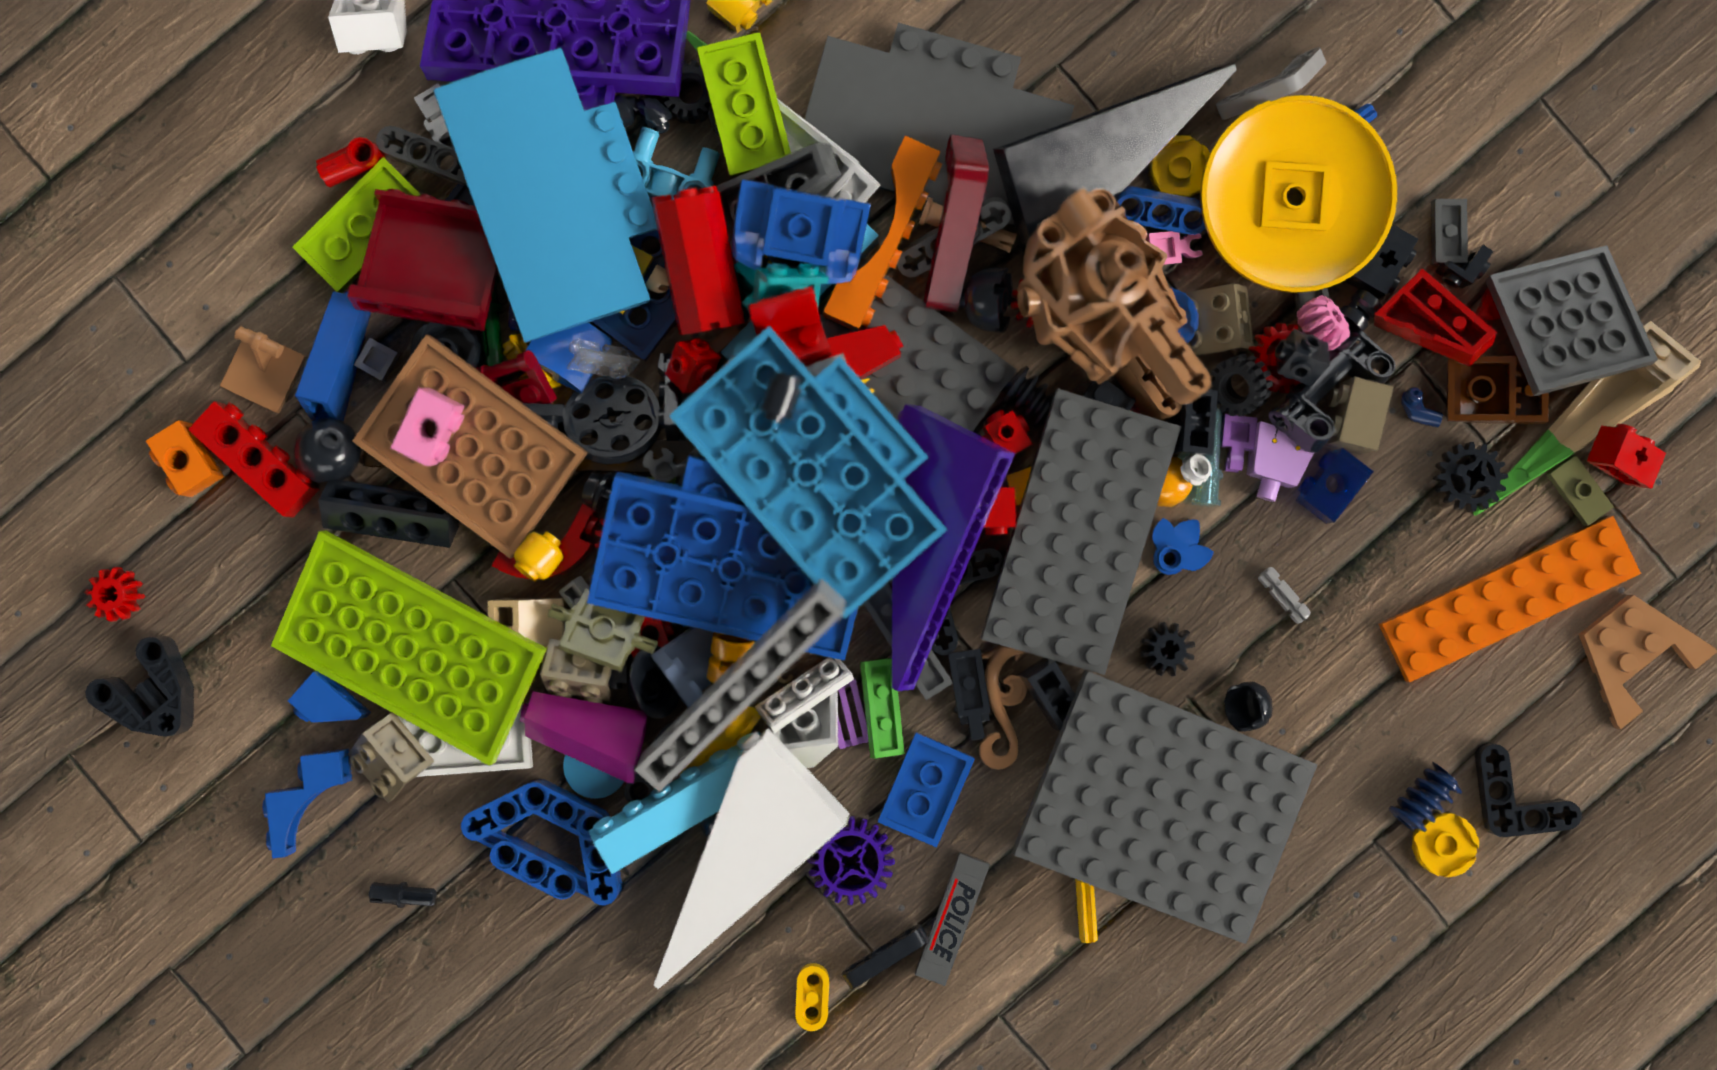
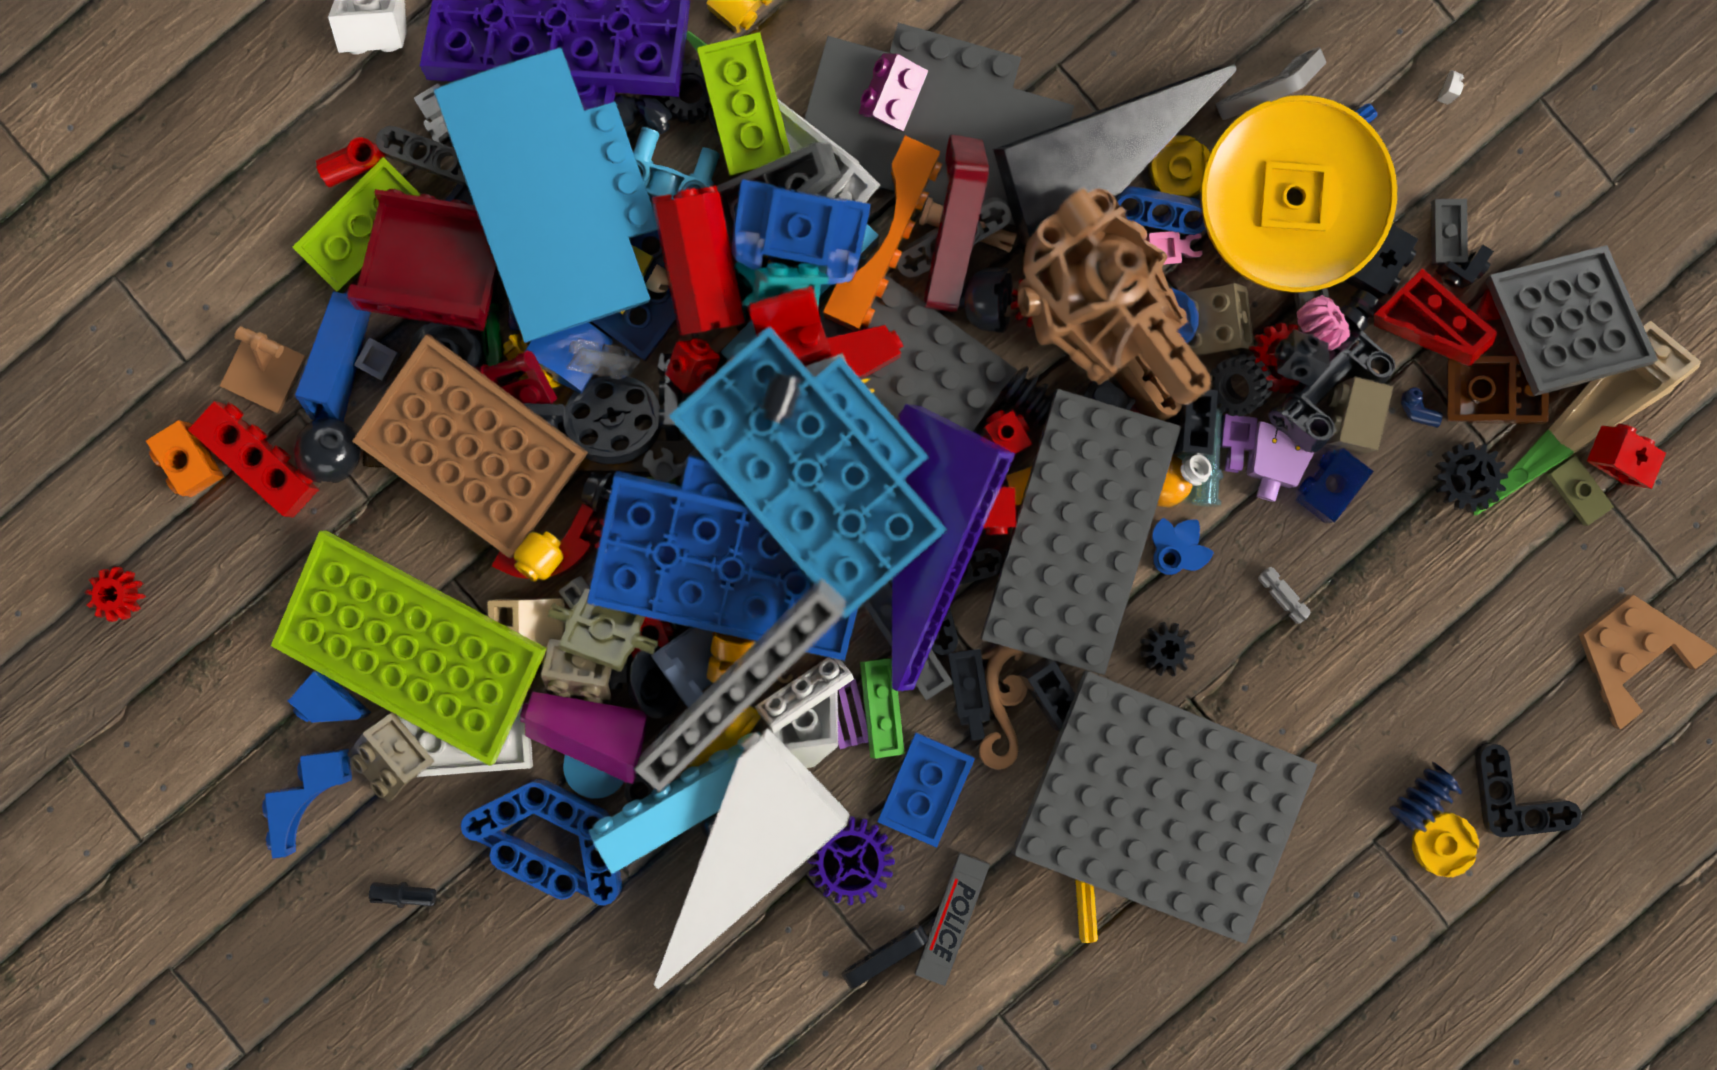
black connector [85,636,194,737] -> none
black brick [319,480,459,548] -> none
bright pink brick [391,388,464,466] -> none
yellow plate [795,963,829,1031] -> none
black hair [1224,681,1273,732] -> none
orange plate [1379,516,1641,682] -> none
none -> bracket [859,53,928,131]
none -> white tile [1437,70,1464,105]

